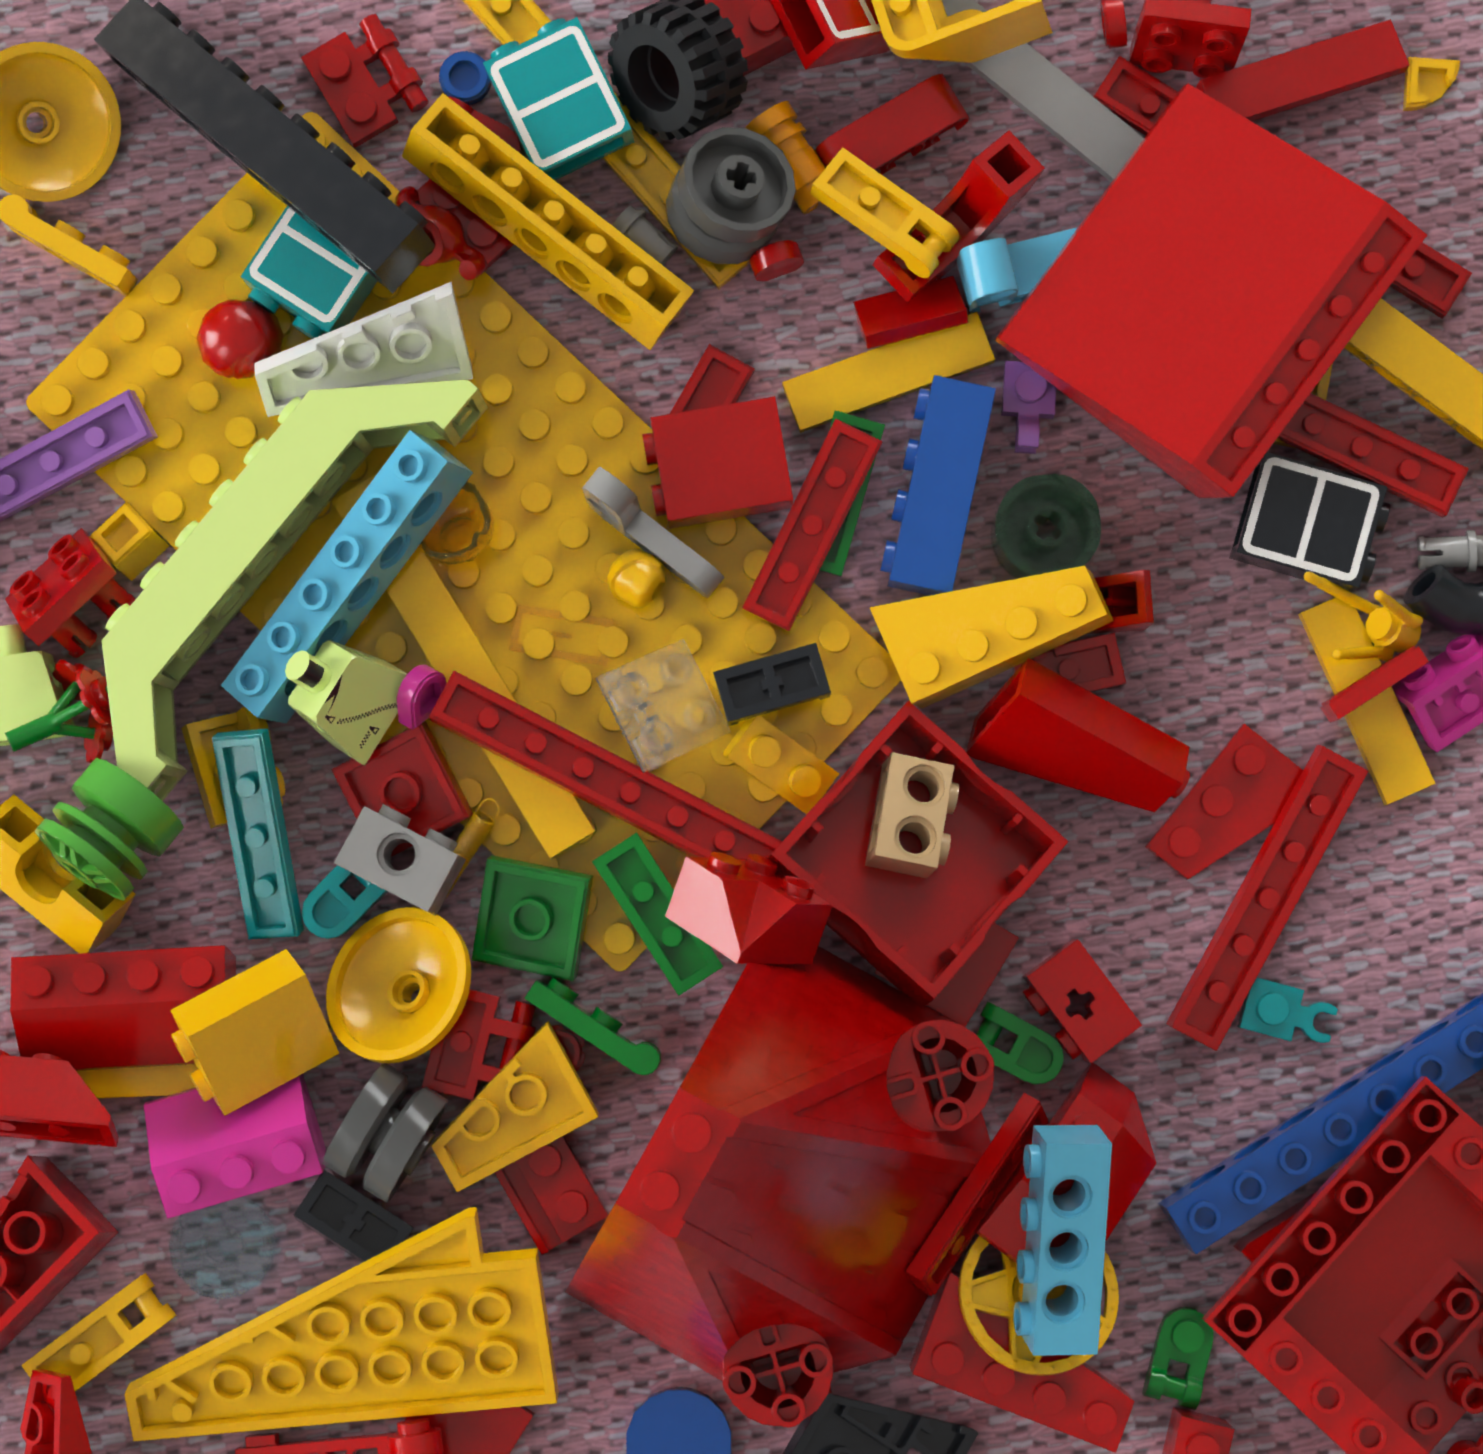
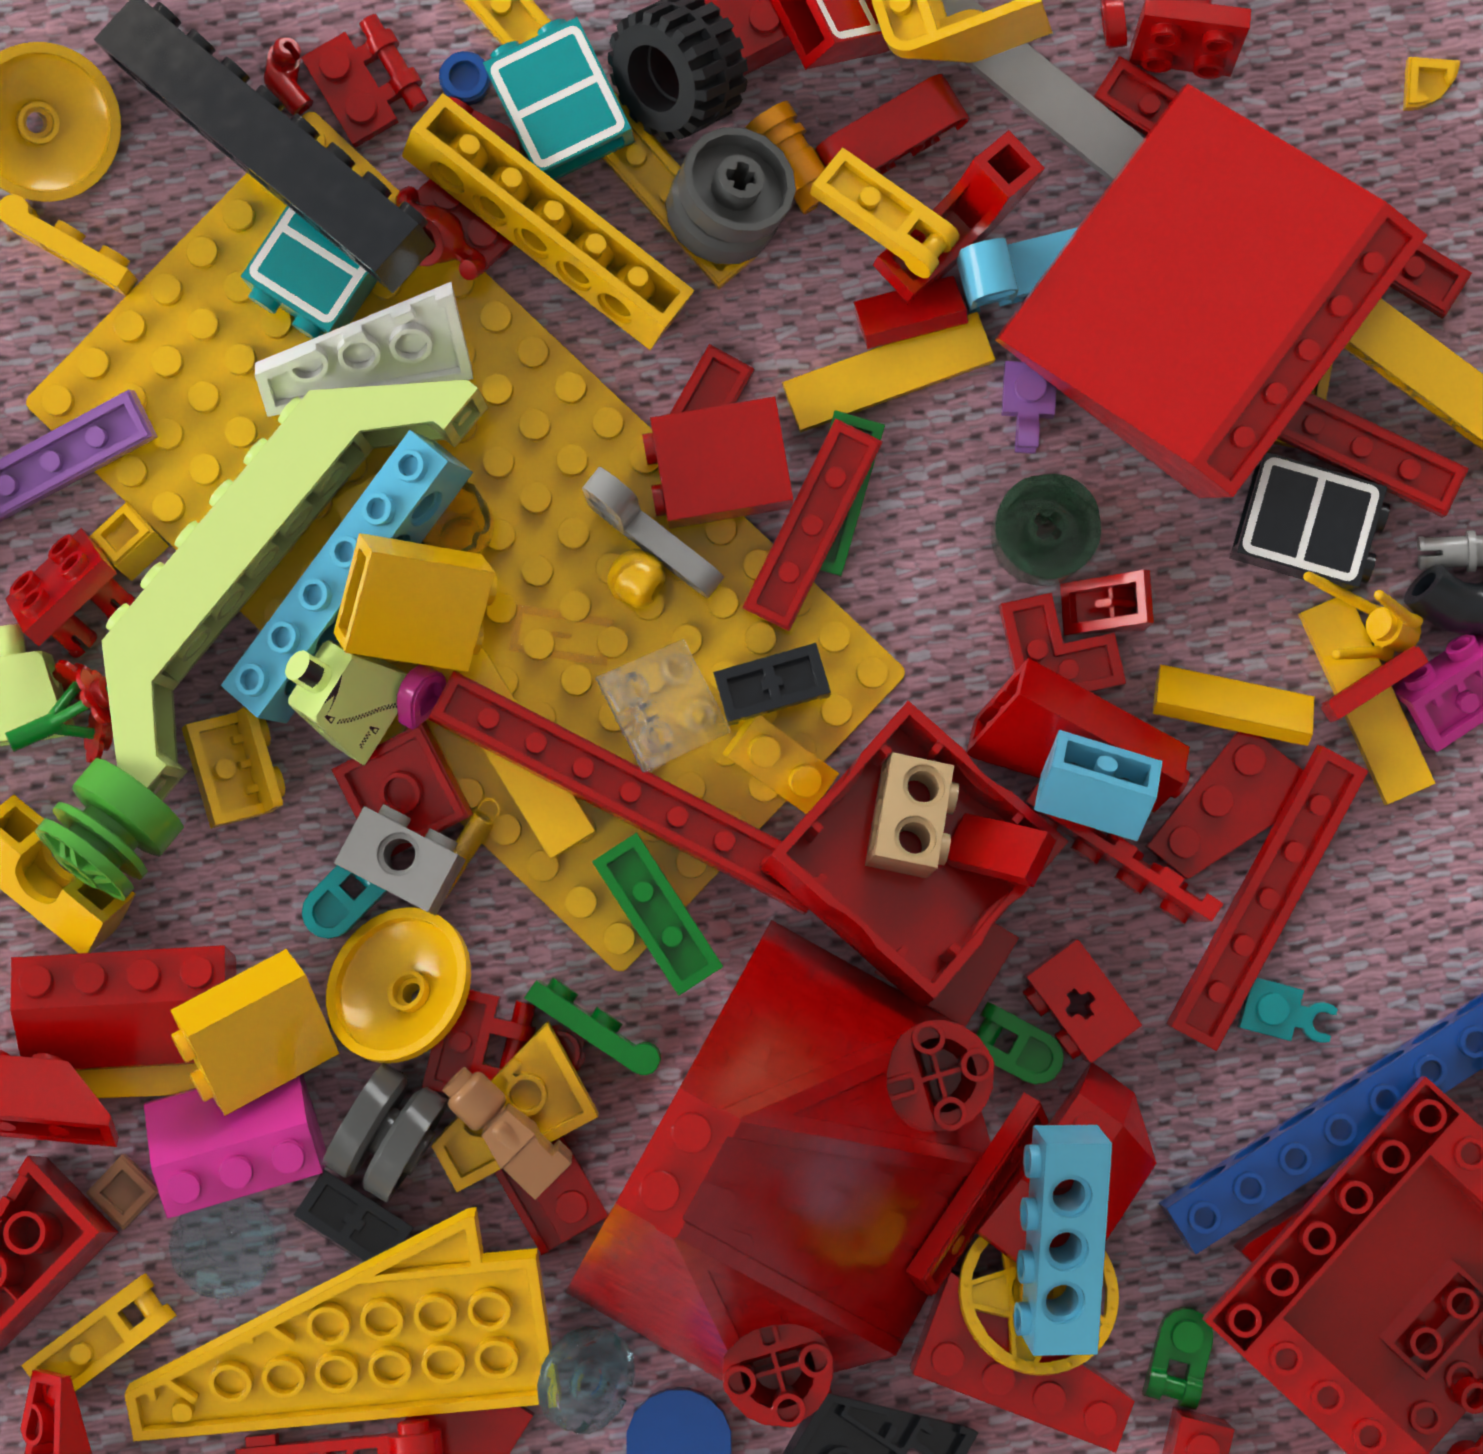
red hair [197,299,284,379] -> none
teal tile [212,728,304,940] -> none
green plate [472,855,593,981] -> none
light grey pin [612,205,679,265] -> none
red slope [665,852,833,965] -> none
red tile [749,240,804,282] -> none
yellow wedge [869,565,1114,709] -> none
blue brick [880,375,996,596] -> none
red tile [1196,19,1410,121] -> none
none -> medium nougat tile [86,1154,159,1230]
none -> red arm [264,37,313,116]
none -> yellow brick [333,533,497,672]
none -> medium nougat piece [442,1067,572,1200]
none -> clear light blue tile [537,1325,635,1434]
none -> red tile [946,813,1056,887]
none -> red wing [1023,784,1224,925]
none -> medium azure brick [1034,730,1163,841]
none -> yellow tile [1153,664,1315,746]

